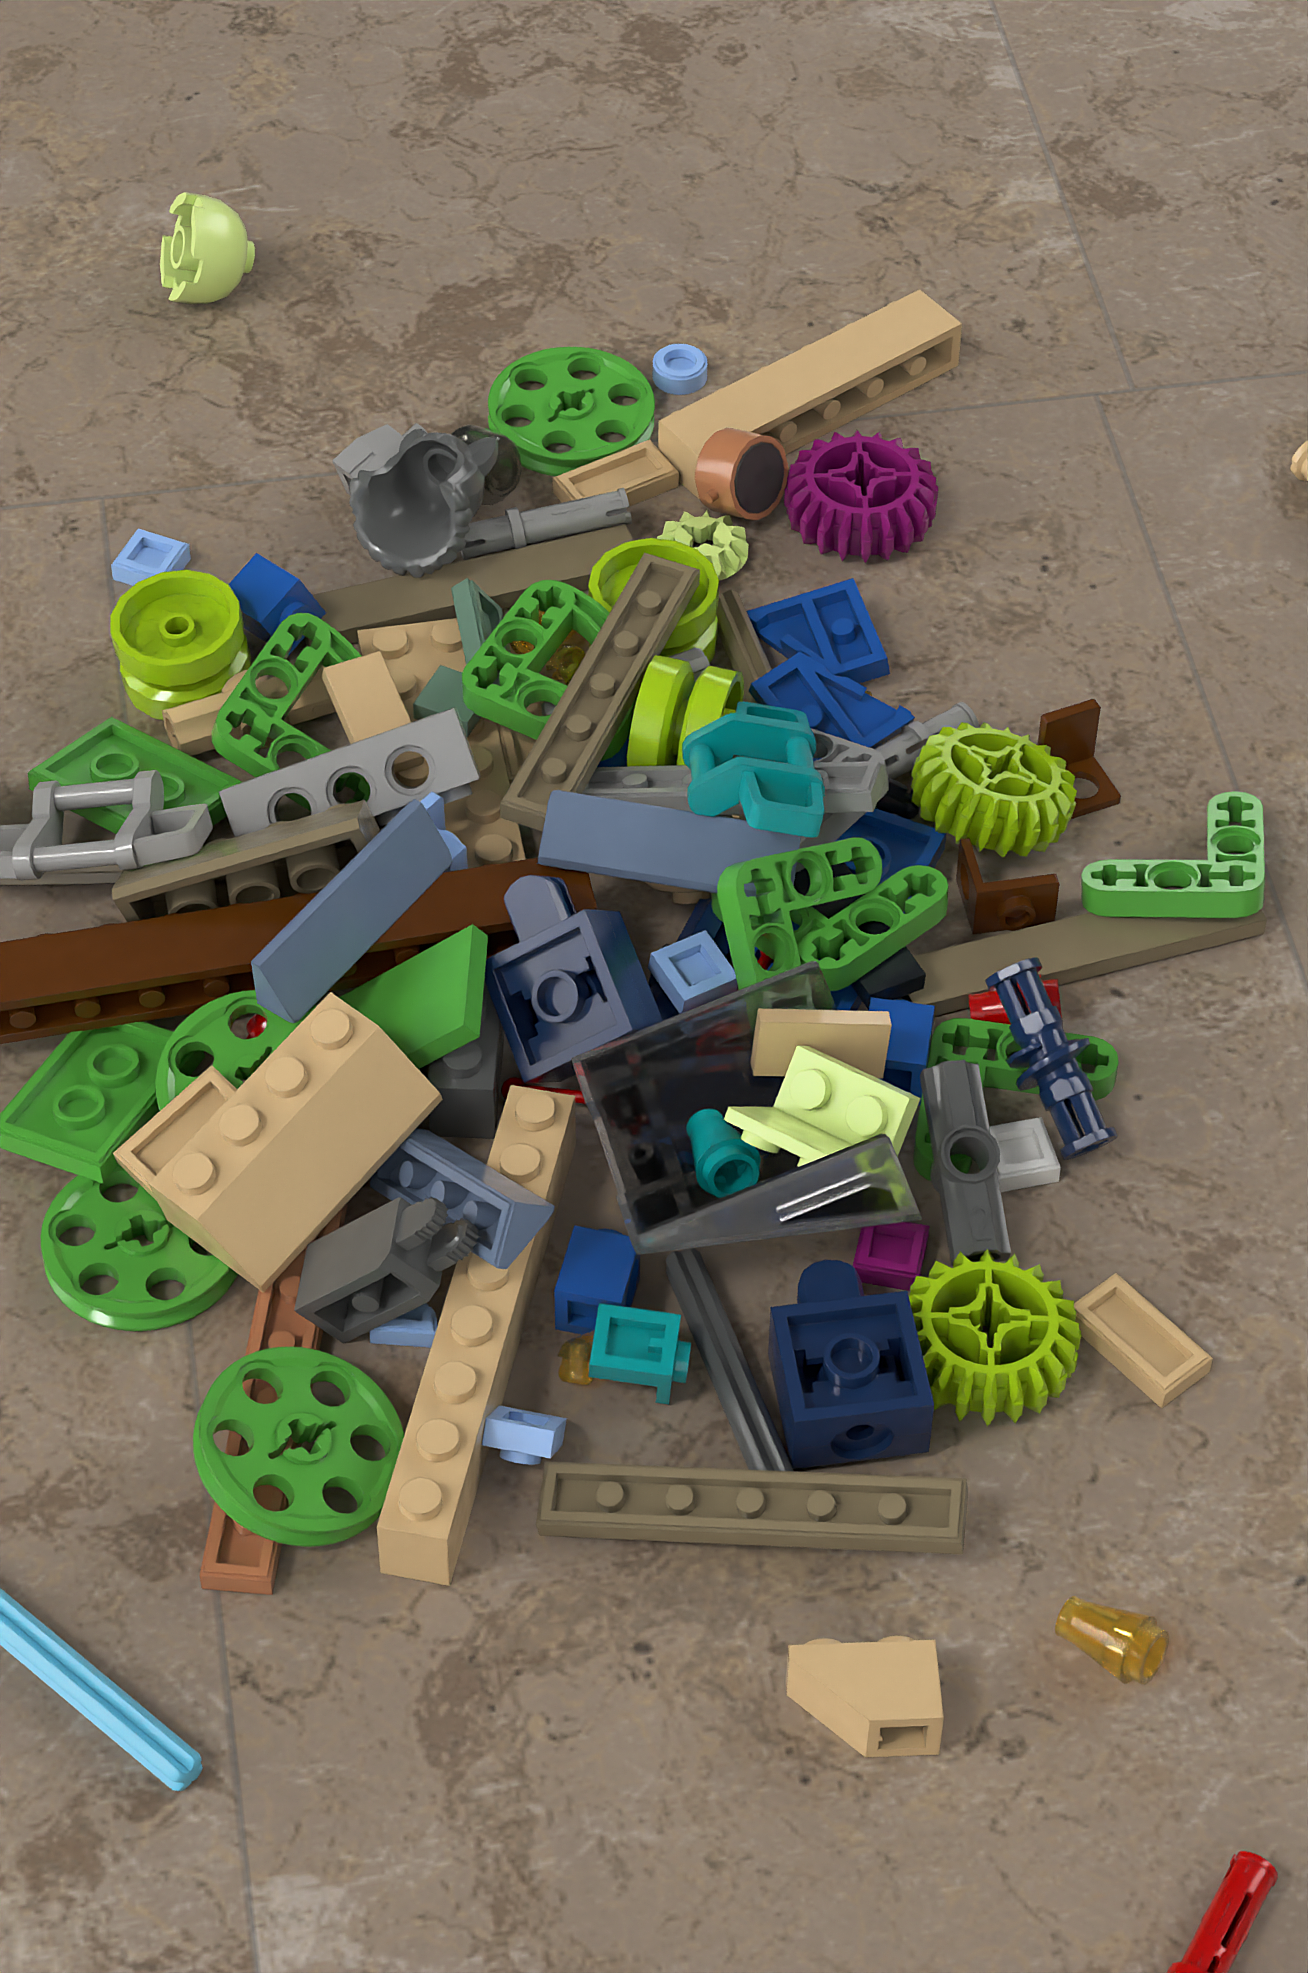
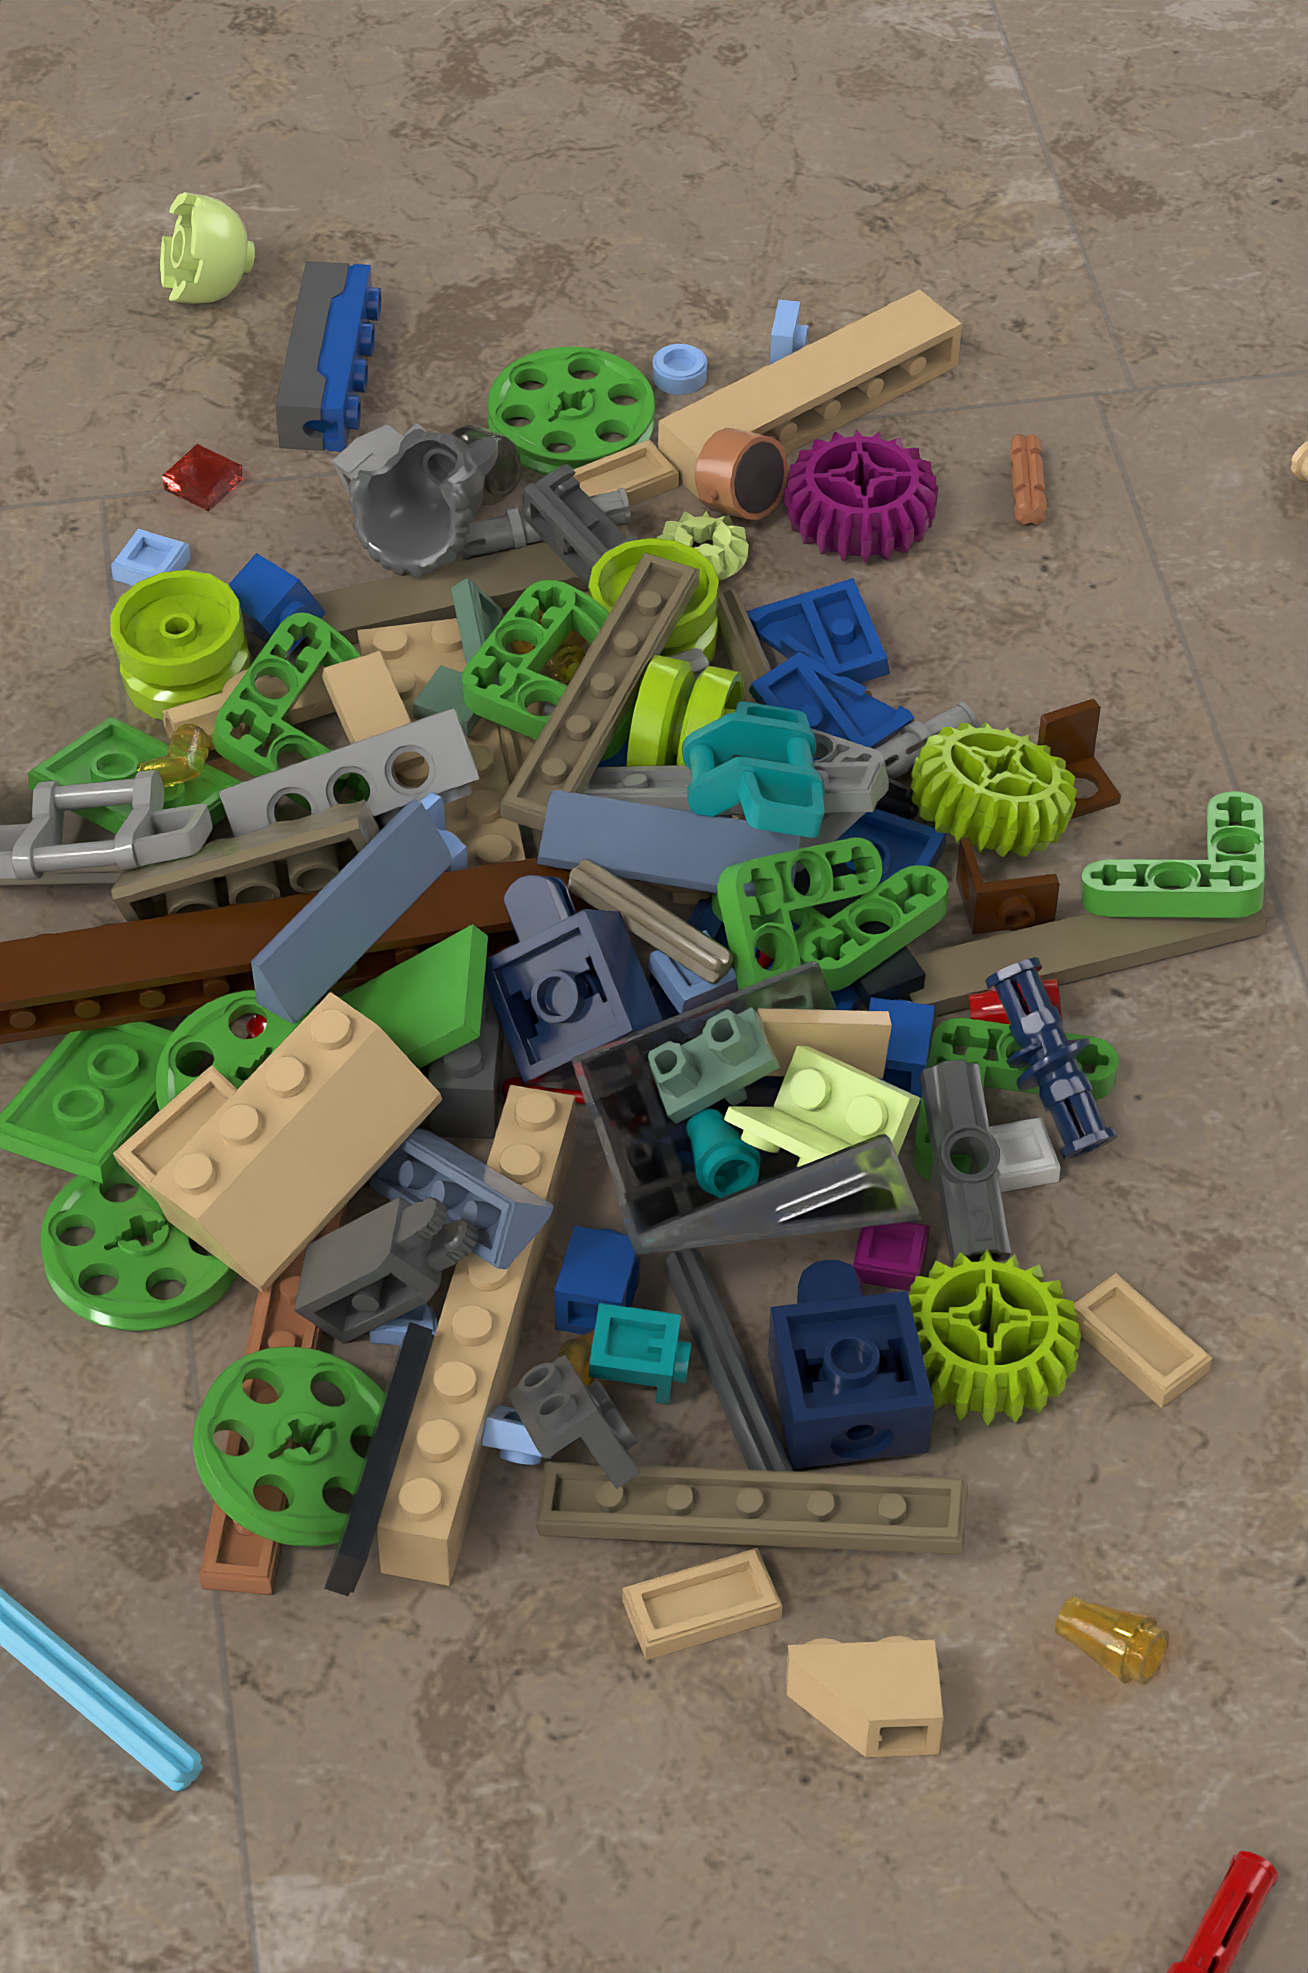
none -> clear yellow arm [137,723,211,788]
none -> clear red tile [162,444,243,512]
none -> piece [276,261,382,452]
none -> black tile [324,1322,435,1596]
none -> dark grey bracket [508,1355,640,1489]
none -> dark grey hinge [523,464,639,587]
none -> dark tan axle [567,859,734,984]
none -> tan tile [622,1548,782,1660]
none -> sand green hips [648,1007,780,1124]
none -> light blue plate [770,299,809,364]
none -> nougat axle [1010,433,1047,525]

